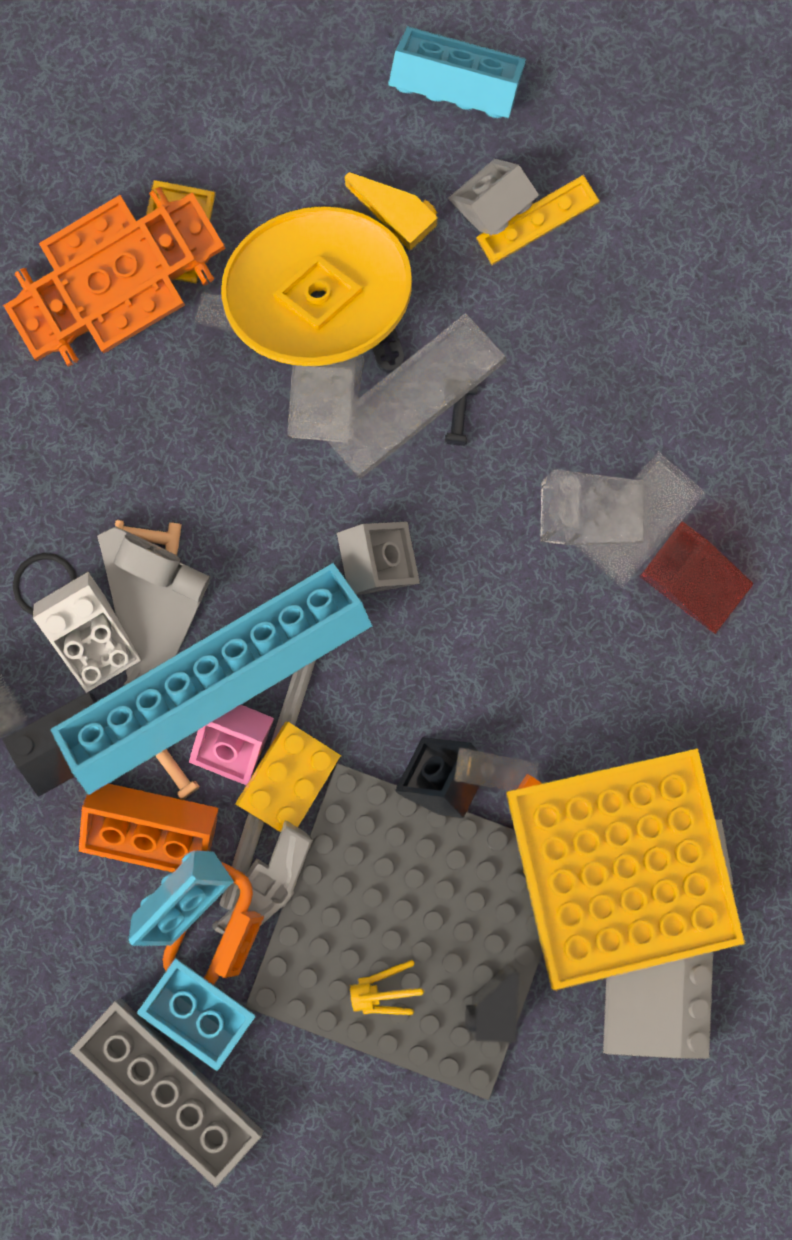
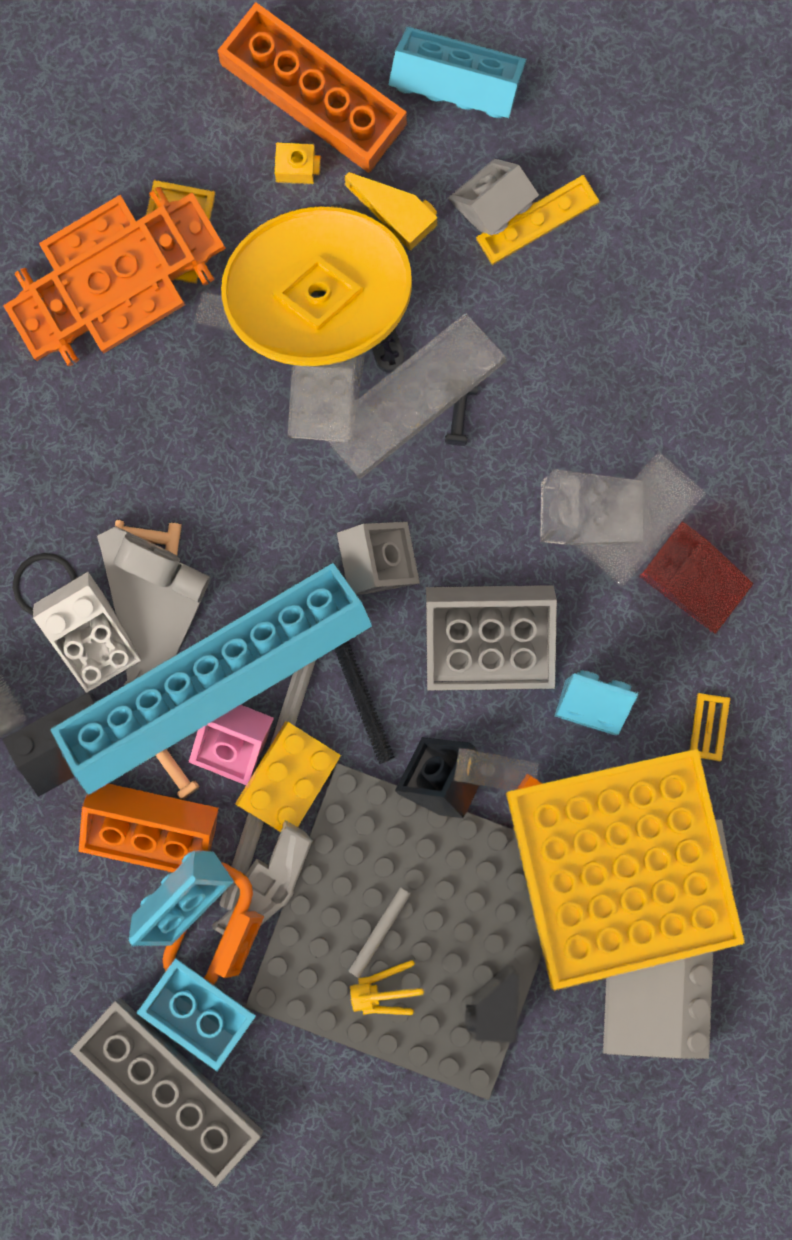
none -> orange brick [218,2,407,173]
none -> yellow brick [275,143,321,184]
none -> black axle [334,641,395,764]
none -> light grey bar [349,887,411,978]
none -> light grey slope [426,585,557,690]
none -> medium azure slope [555,670,638,736]
none -> yellow tile [689,693,730,761]

